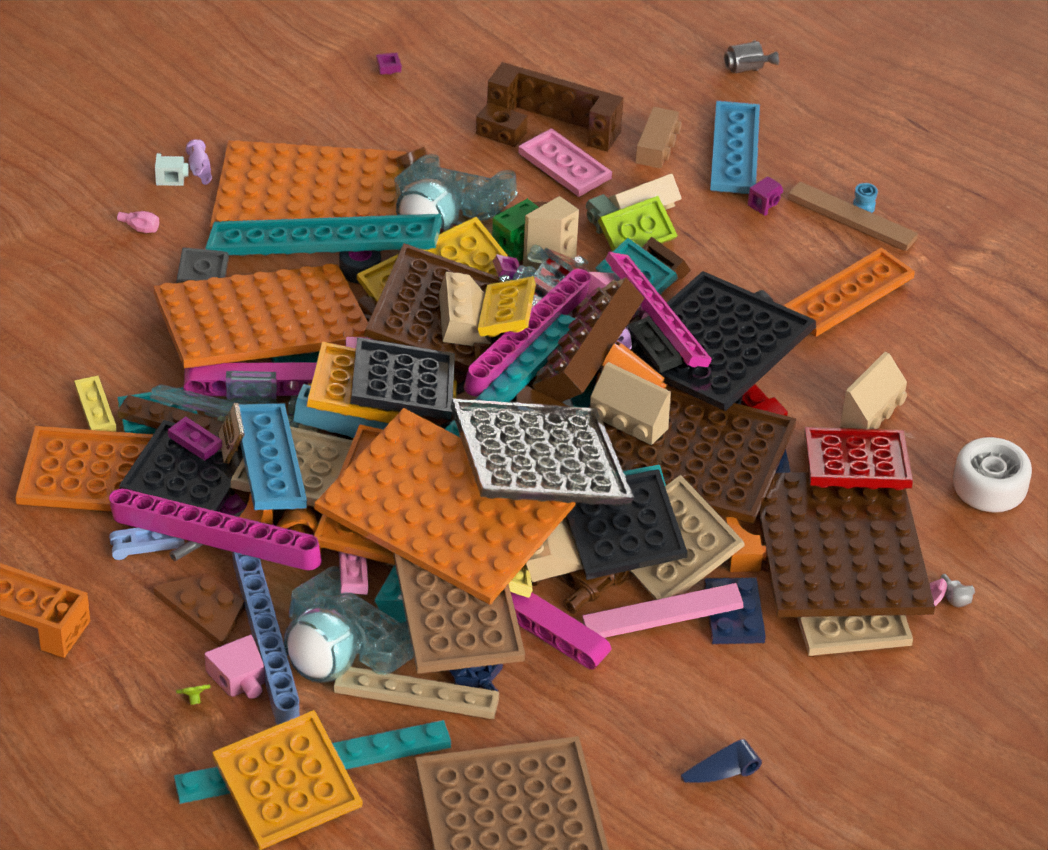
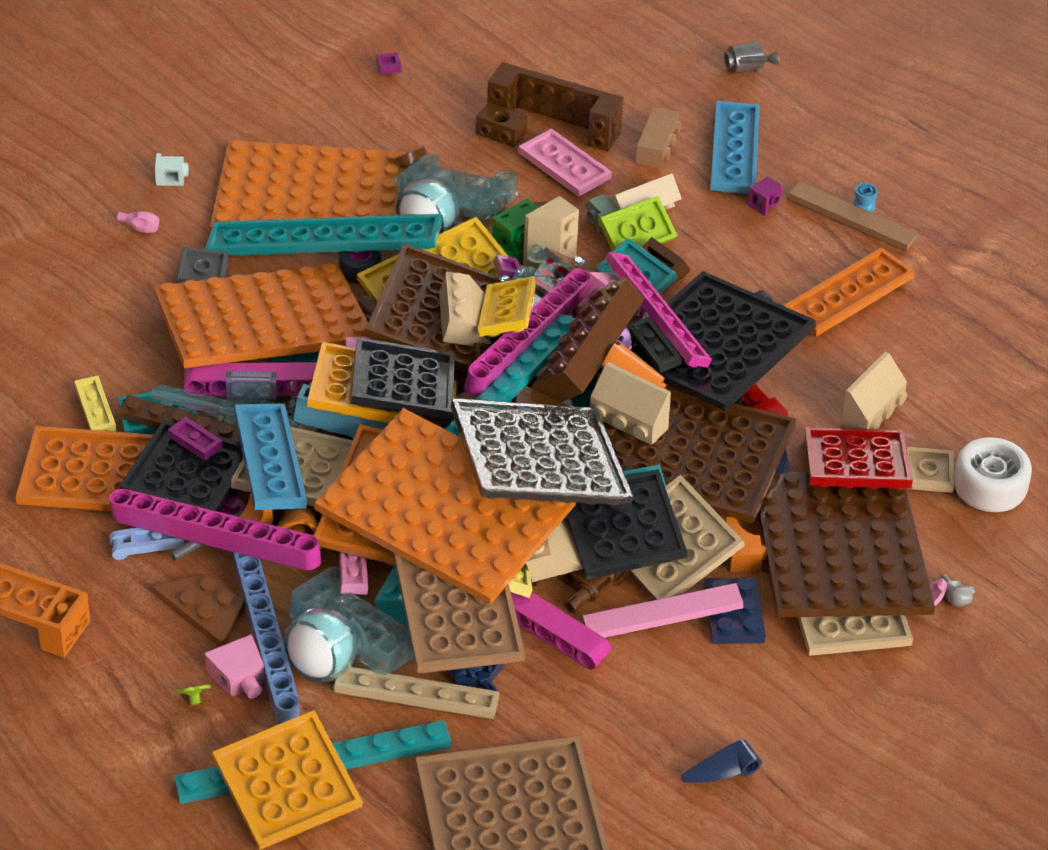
lavender piece [186,140,212,185] -> none
clear orange piece [218,403,245,464] -> none
none -> tan plate [906,447,954,493]

